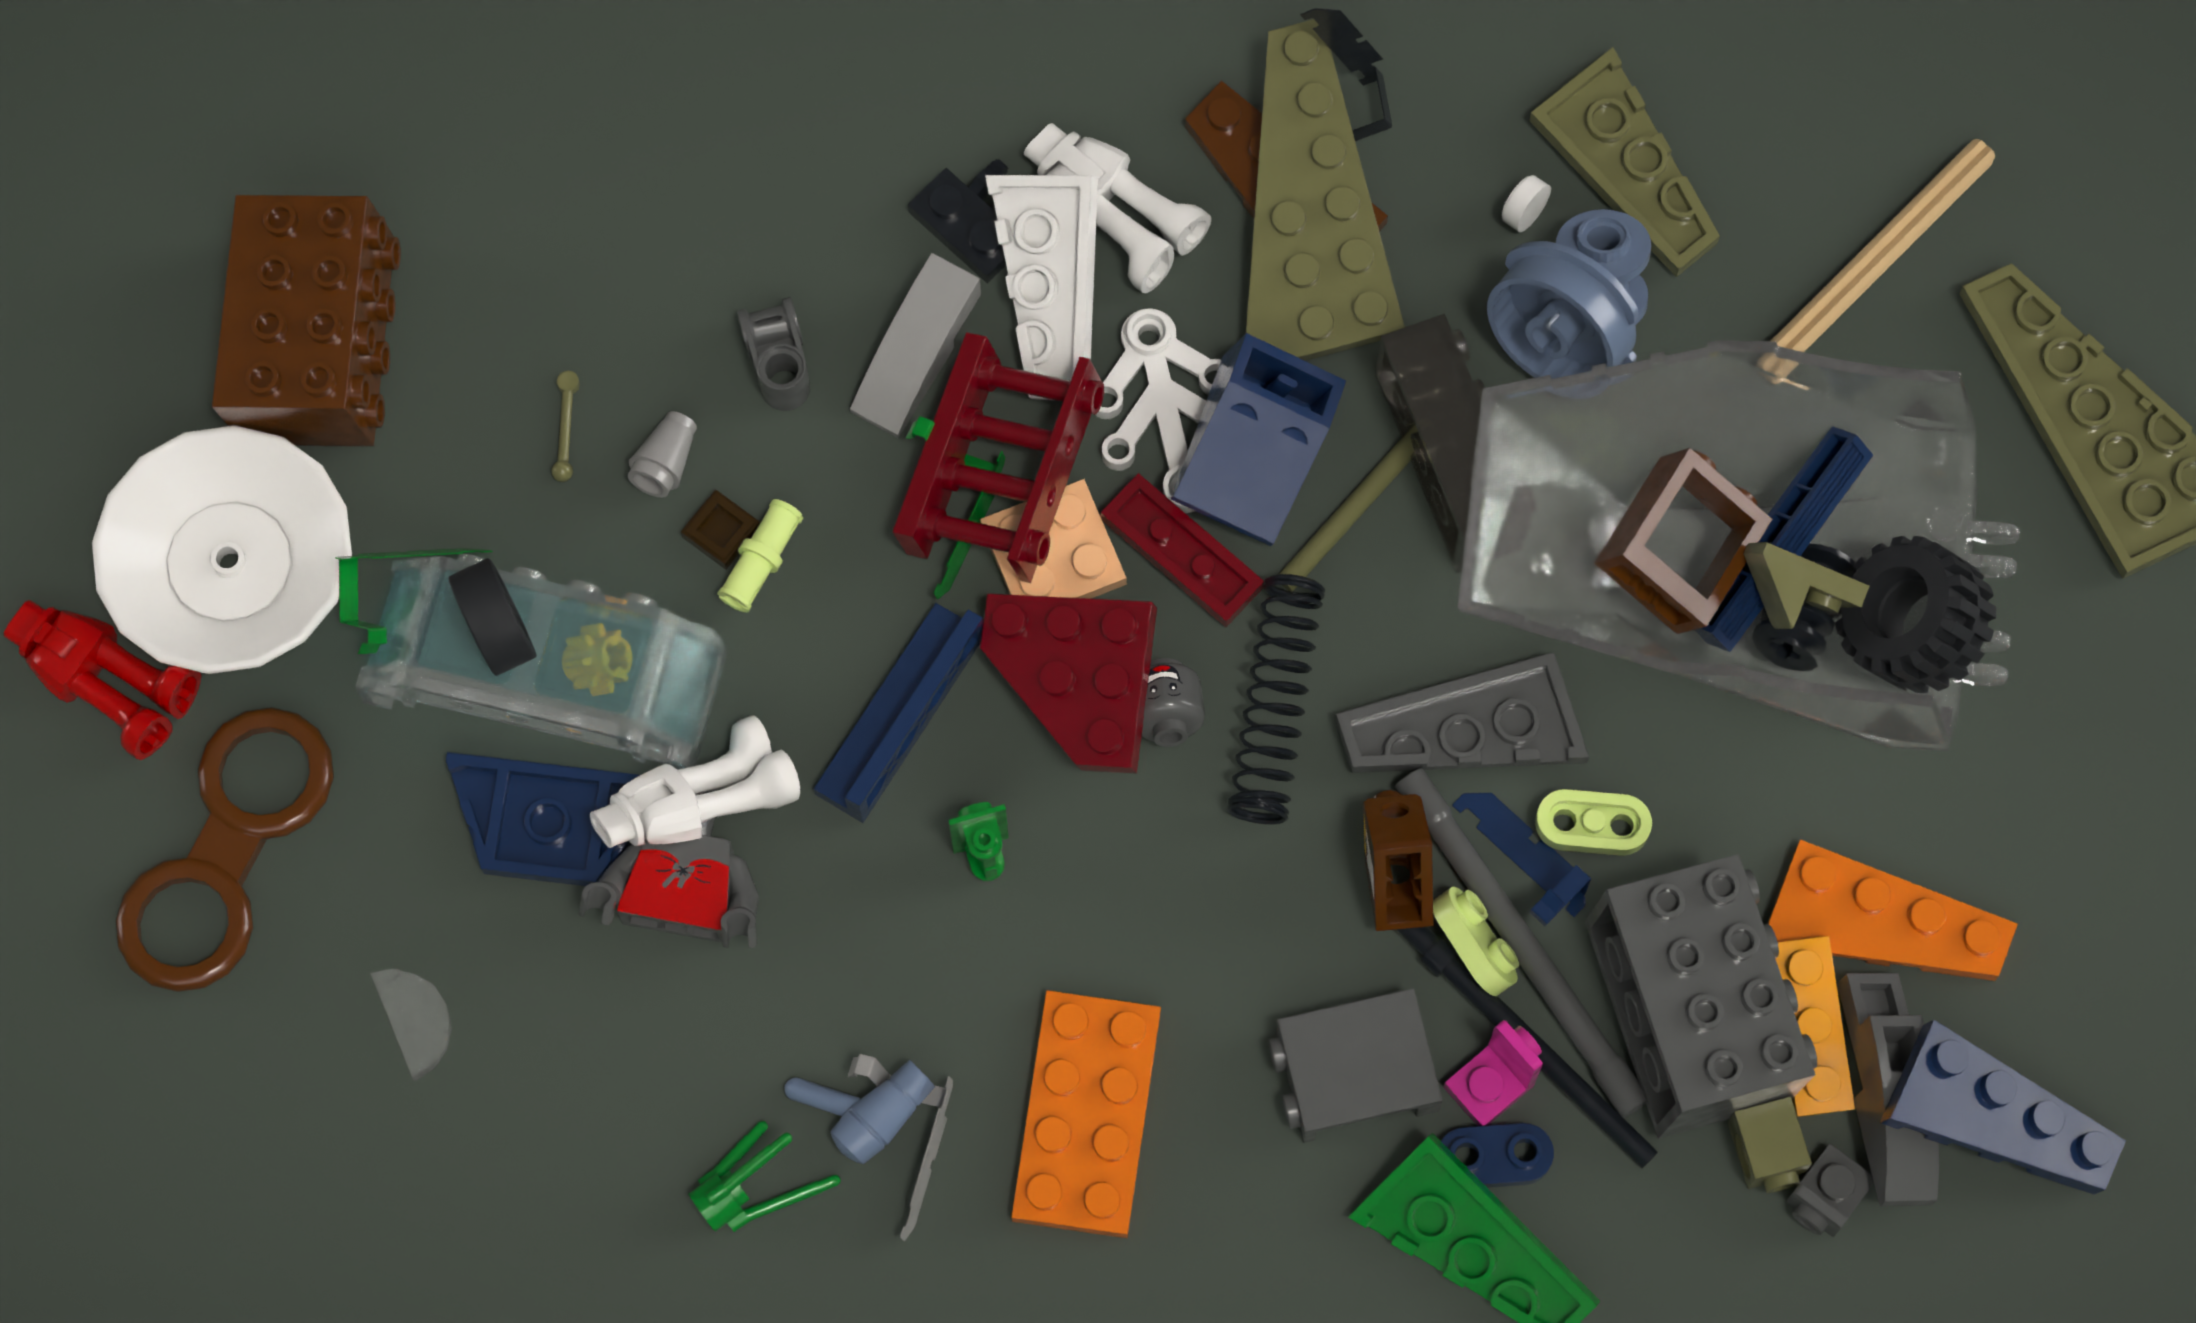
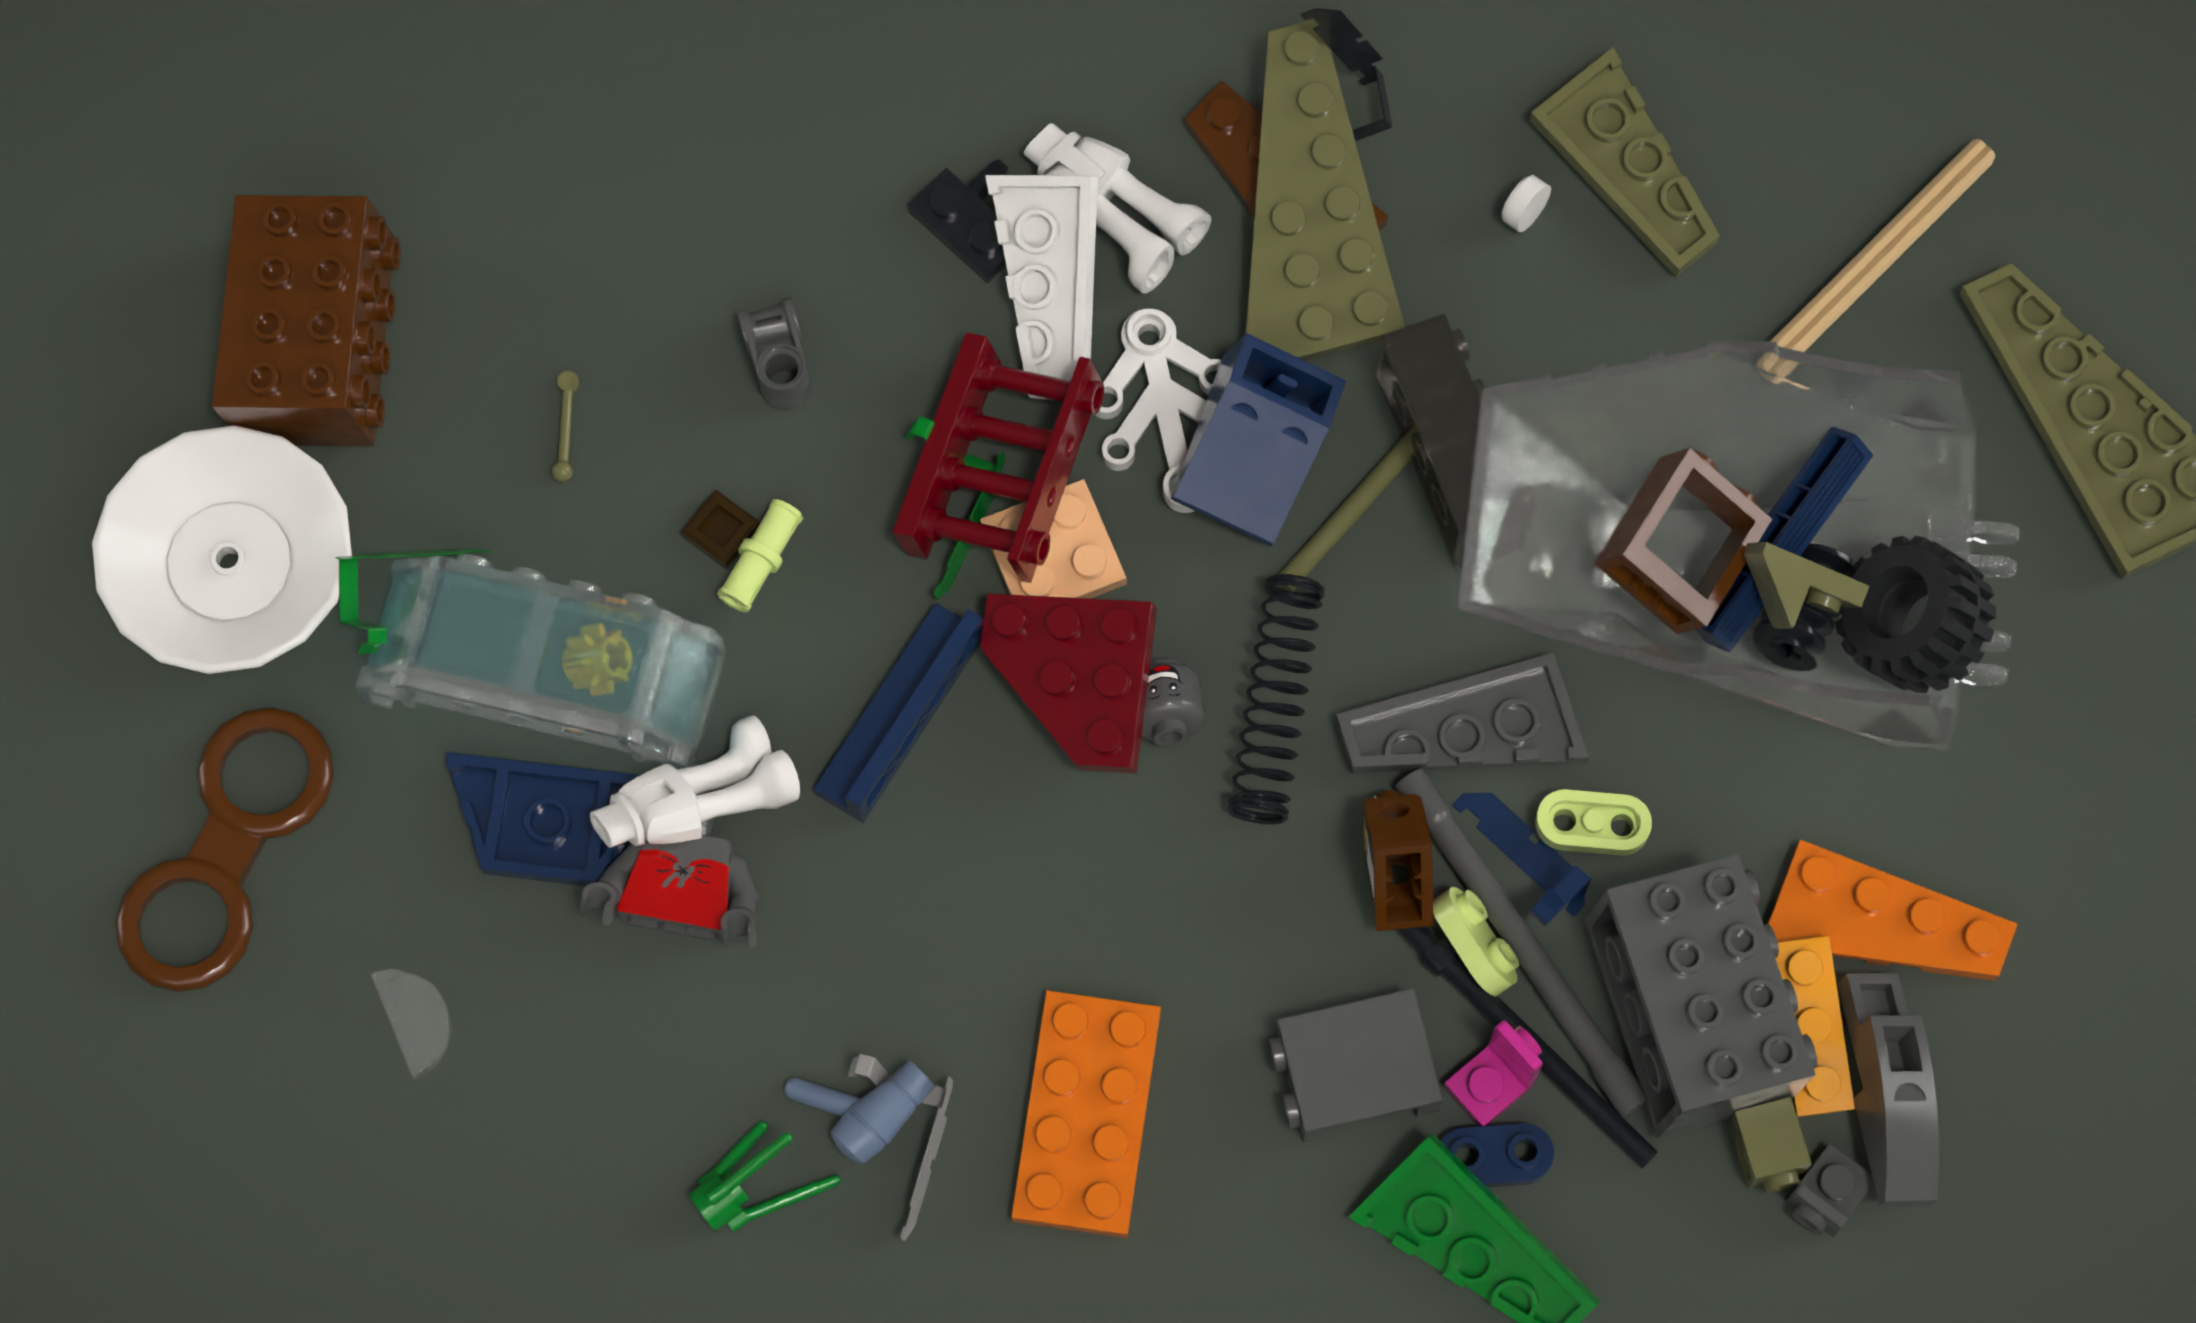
red piece [4,600,202,760] -> none
black tyre [448,558,537,676] -> none
light grey cone [628,411,697,498] -> none
light grey slope [850,253,981,438] -> none
green hinge [948,802,1009,881] -> none
dark red plate [1100,473,1264,627] -> none
sand blue piece [1487,209,1651,393] -> none
wing [1880,1020,2126,1195] -> none

